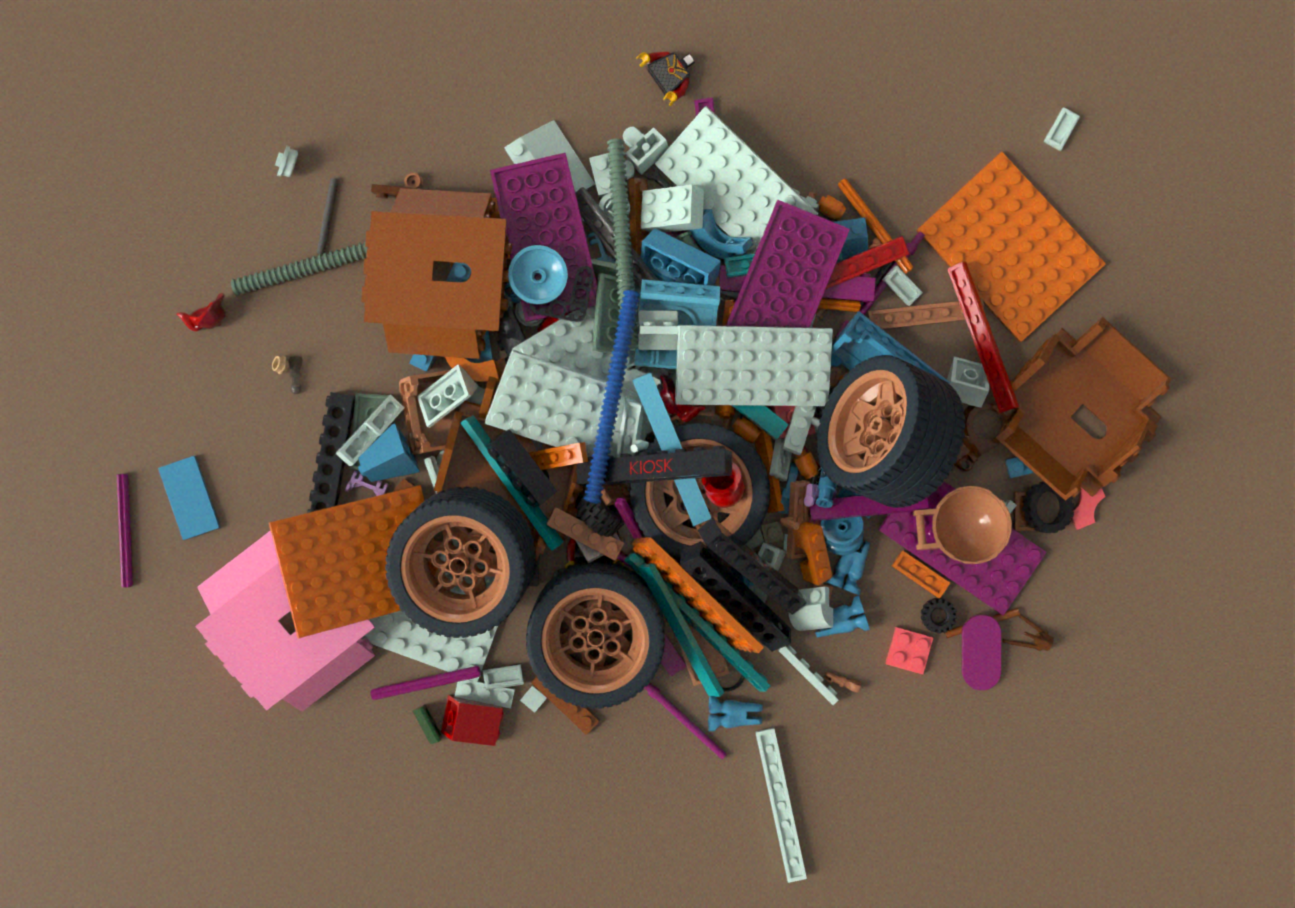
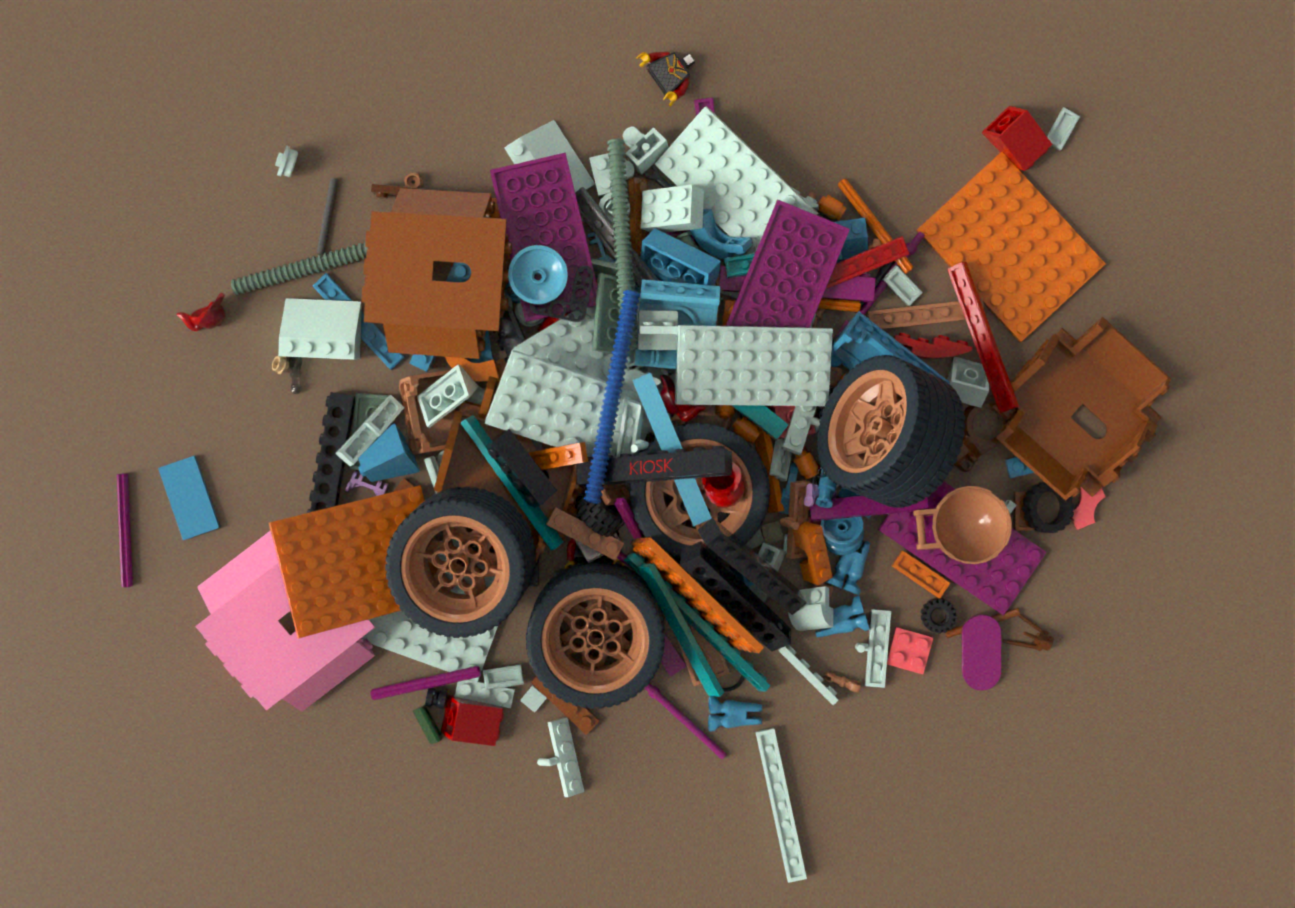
none -> light aqua slope [278,298,362,360]
none -> dark azure tile [313,273,405,370]
none -> black wheel [425,688,448,709]
none -> light aqua plate [537,717,585,797]
none -> light aqua plate [855,609,891,688]
none -> red slope [893,333,973,359]
none -> red slope [982,106,1052,171]

